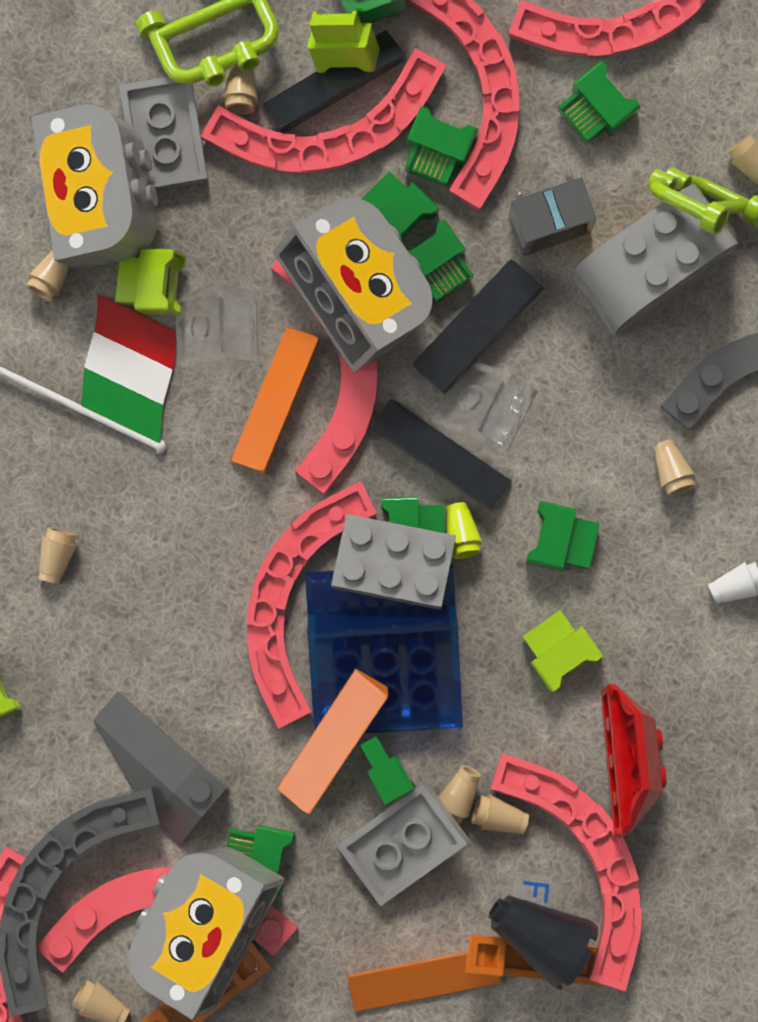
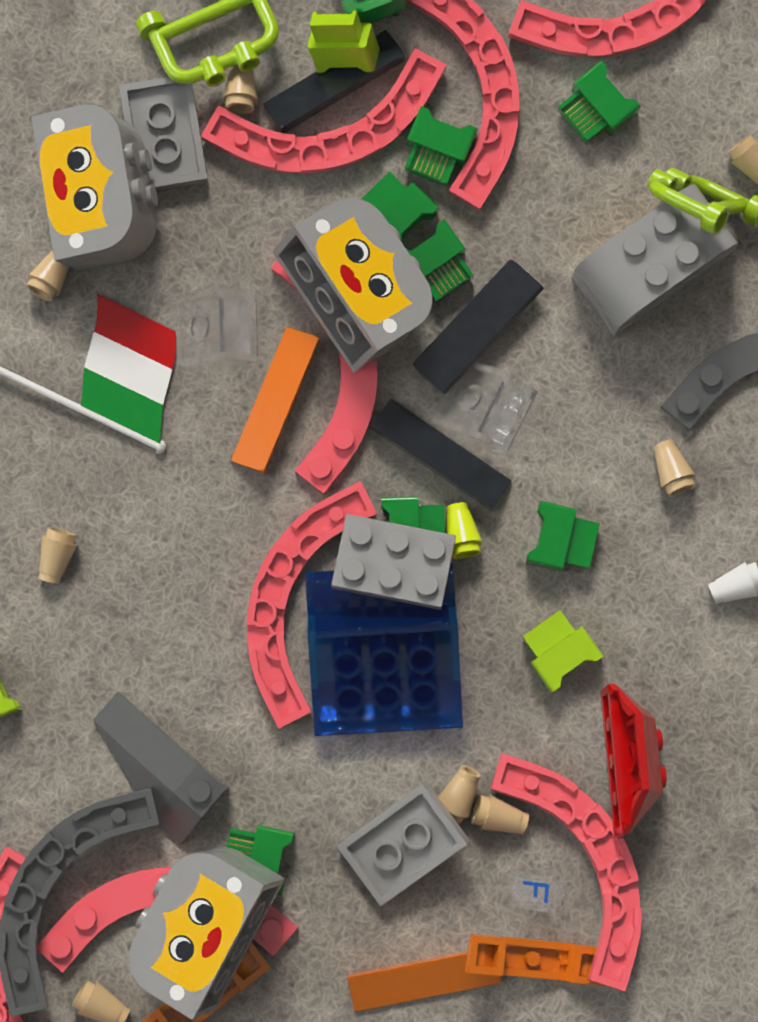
lime piece [115,249,187,316] -> none
orange slope [277,669,388,814] -> none
green piece [360,735,416,805] -> none
black cone [488,895,598,990] -> none
dark grey container [509,175,597,256] -> none

